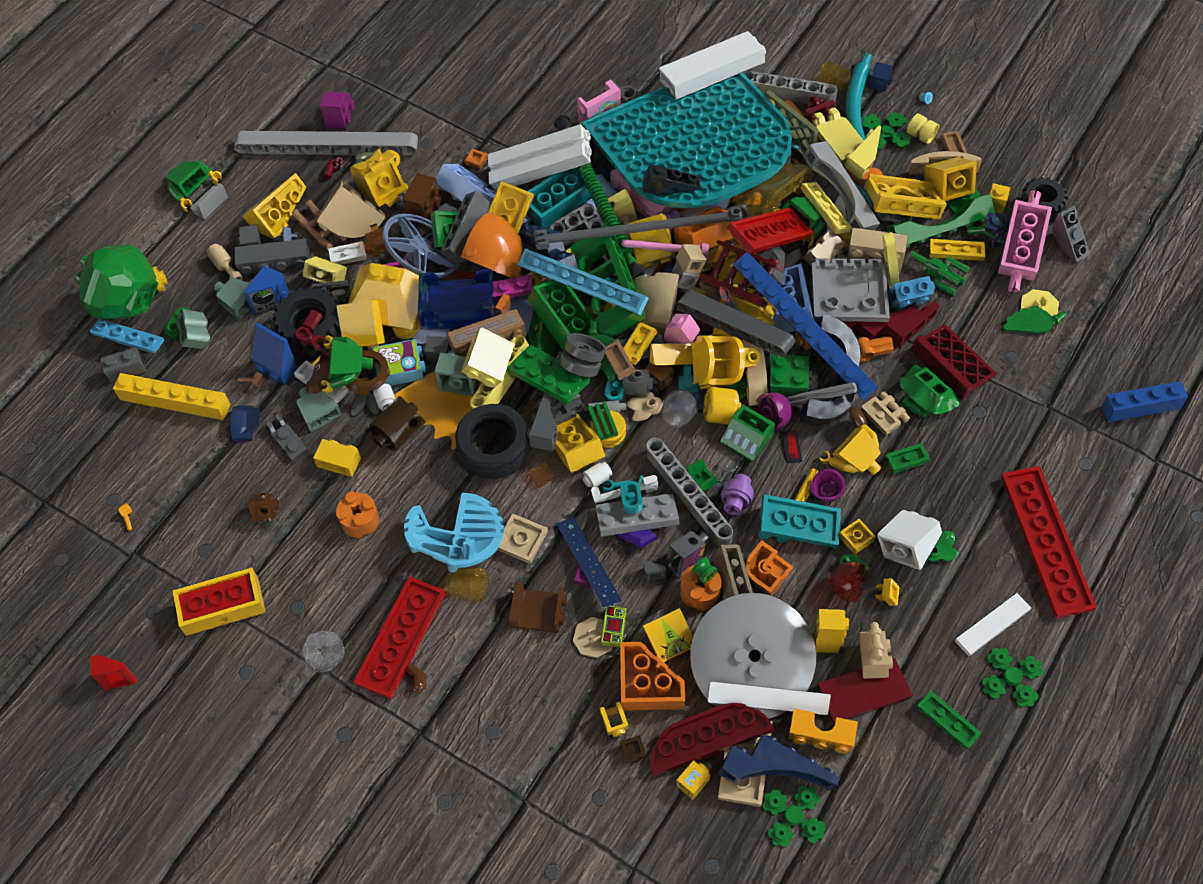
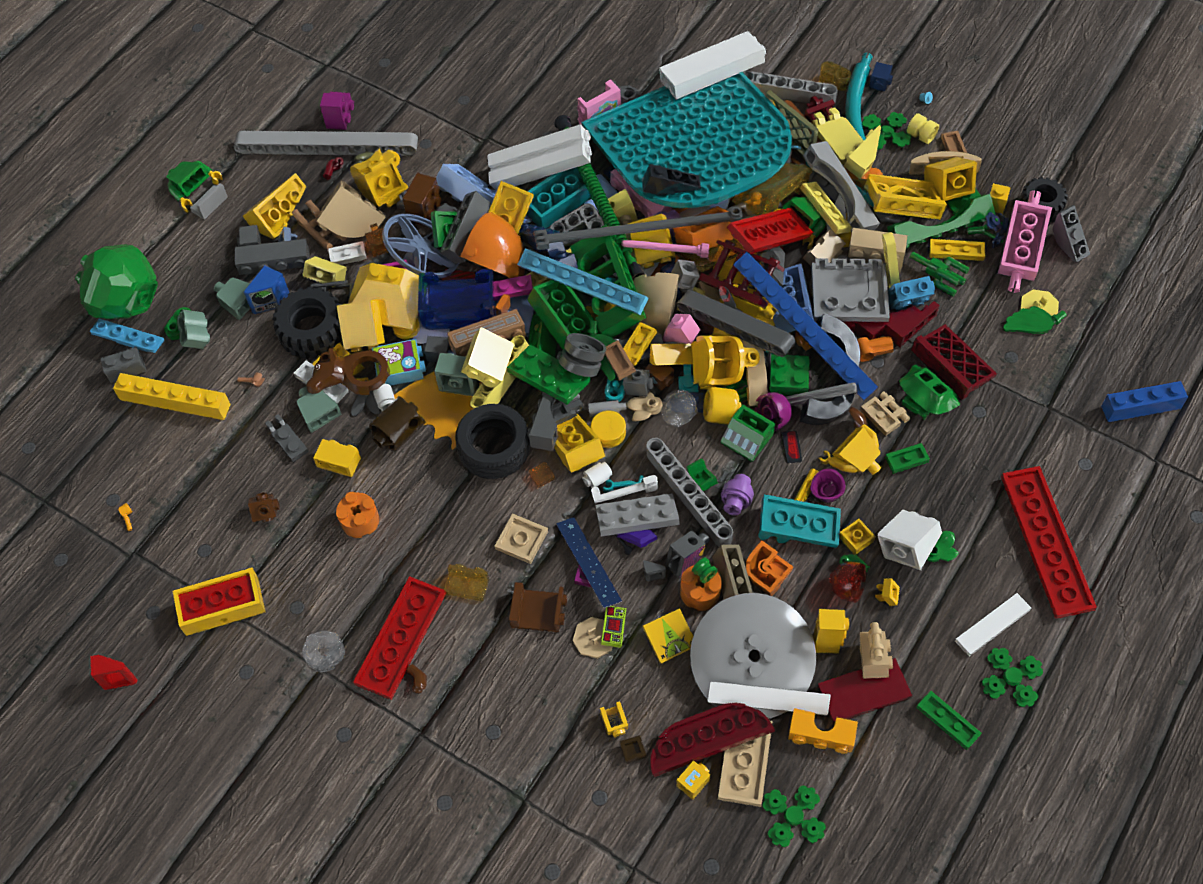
yellow plate [152,266,168,293] -> none
tan piece [207,244,242,280] -> none
dark blue slope [231,405,260,442] -> none
blue slope [252,323,298,385] -> none
dark red bar [295,310,326,351] -> none
green torso [321,335,373,393] -> none
medium azure piece [404,493,504,572] -> none
orange tile [464,149,488,170] -> none
green tile [588,401,618,441] -> none
teal plate [620,481,643,514] -> none
orange brick [620,642,685,711] -> none
tan brick [676,244,707,273] -> none
dark blue arch [717,734,840,790] -> none

